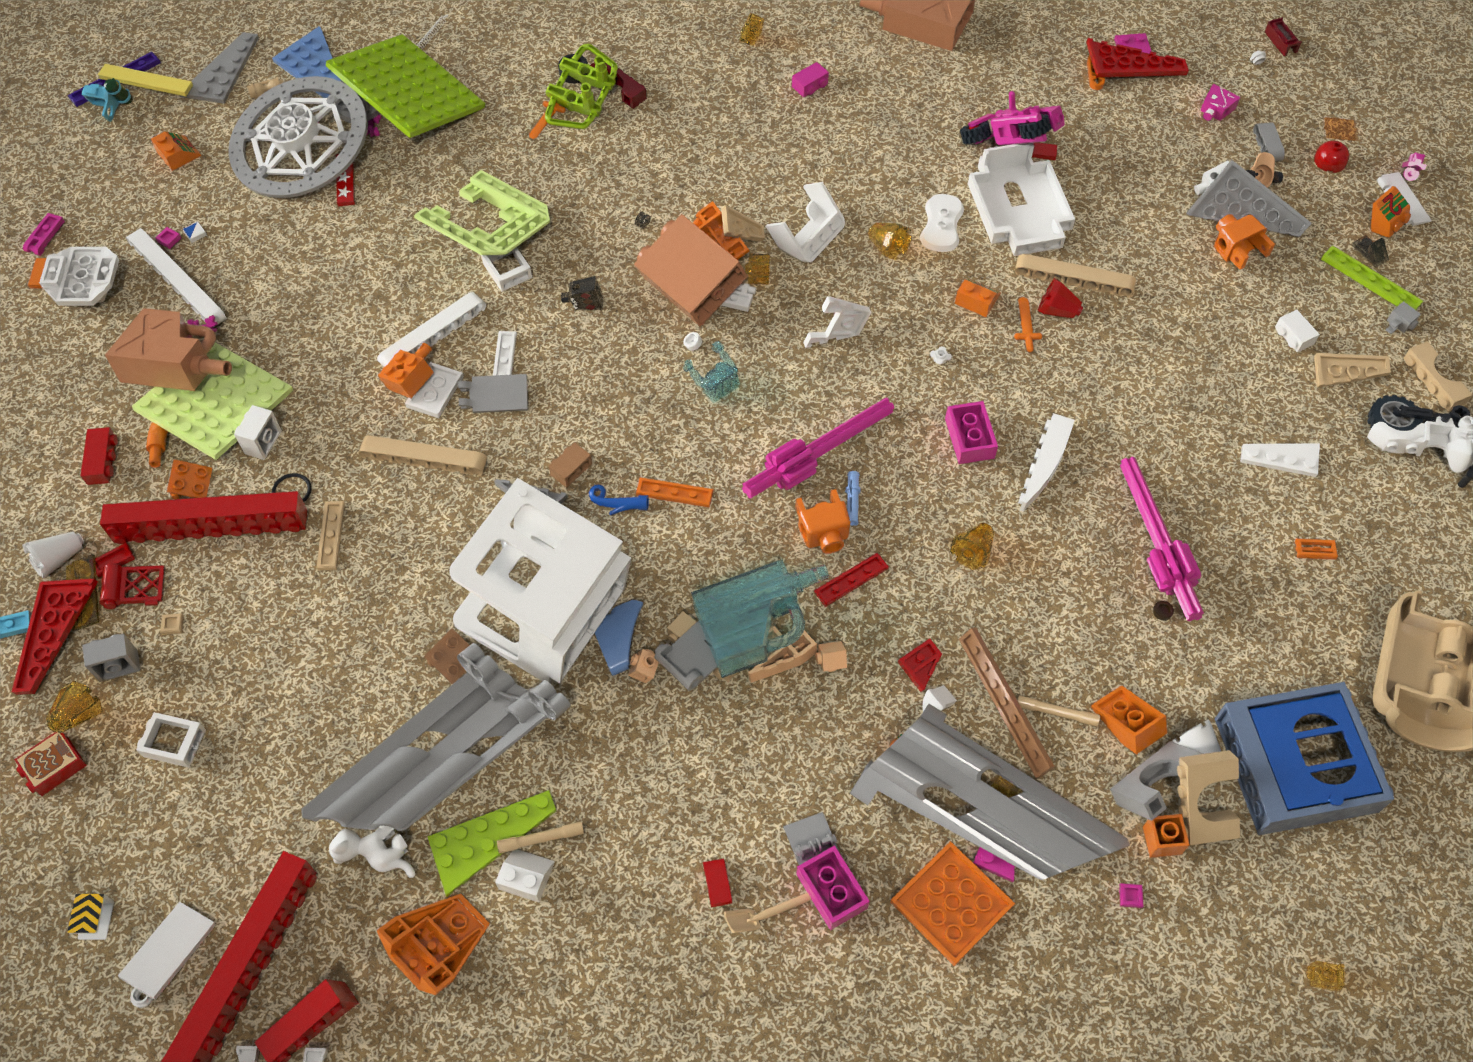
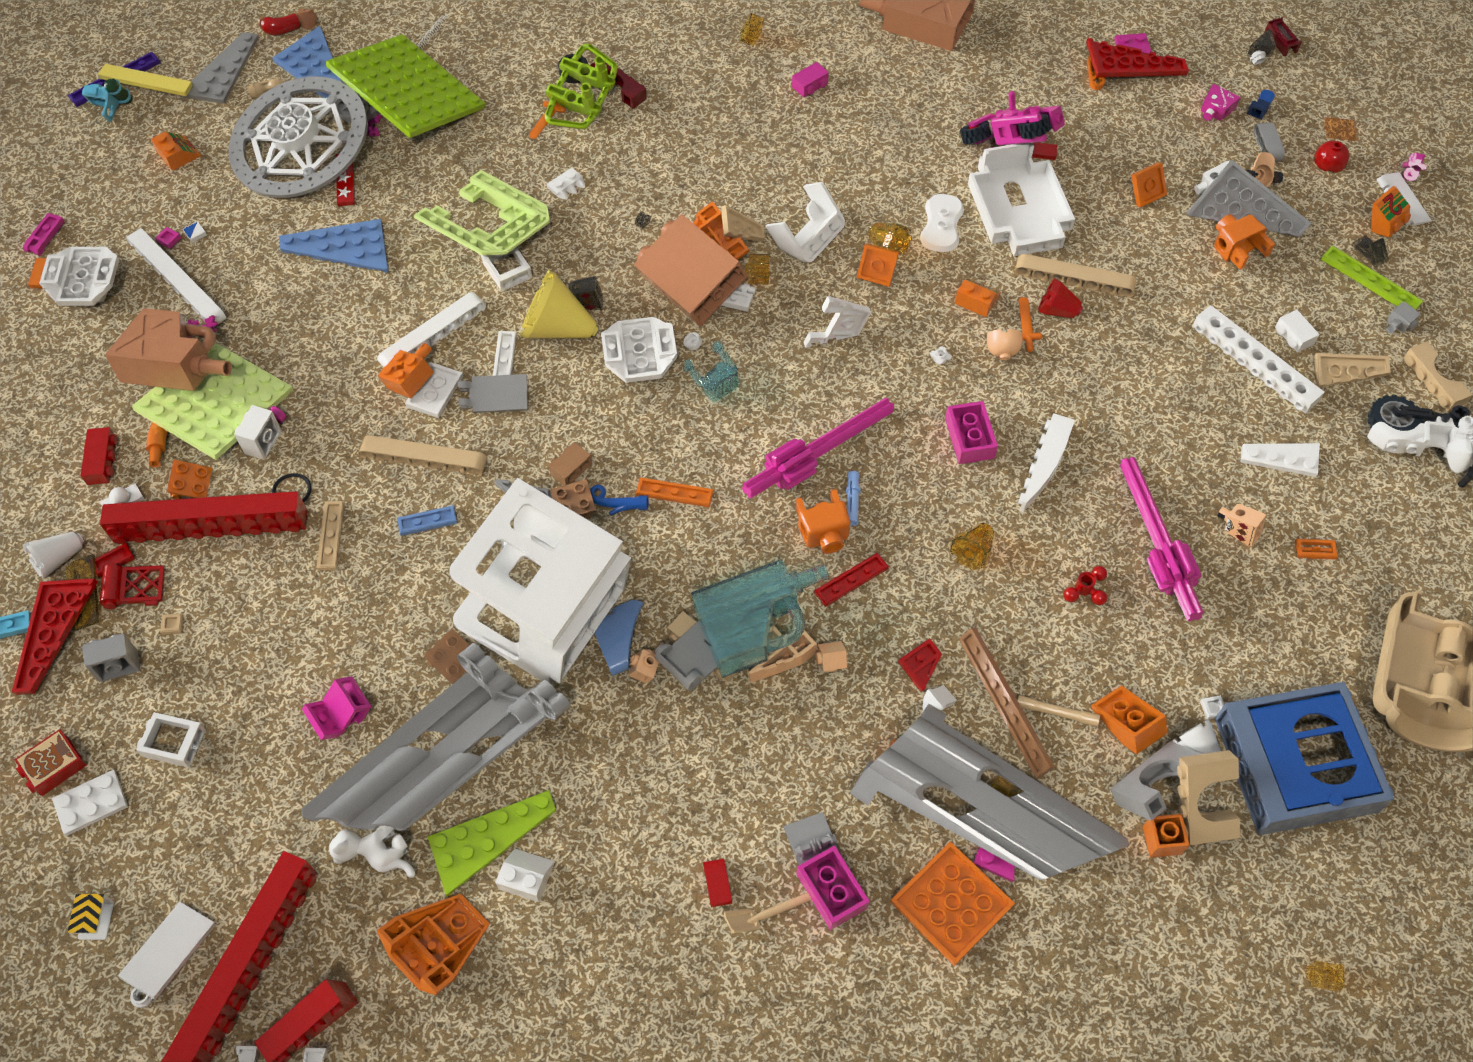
clear yellow cone [46,681,102,733] -> none
tan piece [497,821,584,854] -> none
dark pink tile [1119,883,1144,908] -> none
dark brown tile [1153,601,1174,621] -> none
none -> white plate [52,770,128,836]
none -> white tile [100,483,145,506]
none -> red piece [258,8,317,36]
none -> dark pink tile [269,406,287,424]
none -> medium blue wing [279,219,389,273]
none -> dark pink piece [302,676,372,741]
none -> medium blue tile [397,505,457,536]
none -> light yellow cone [520,270,598,339]
none -> white plate [547,168,585,200]
none -> medium nougat hinge [550,479,596,519]
none -> white piece [601,317,677,383]
none -> orange tile [856,243,899,287]
none -> light nougat cylinder [986,329,1023,360]
none -> red piece [1063,566,1107,606]
none -> orange tile [1131,162,1167,207]
none -> white brick [1193,305,1325,414]
none -> white tile [1200,695,1224,720]
none -> light nougat torso [1217,504,1266,548]
none -> clear smoke slope [1247,29,1276,57]
none -> dark blue leg [1247,90,1275,120]

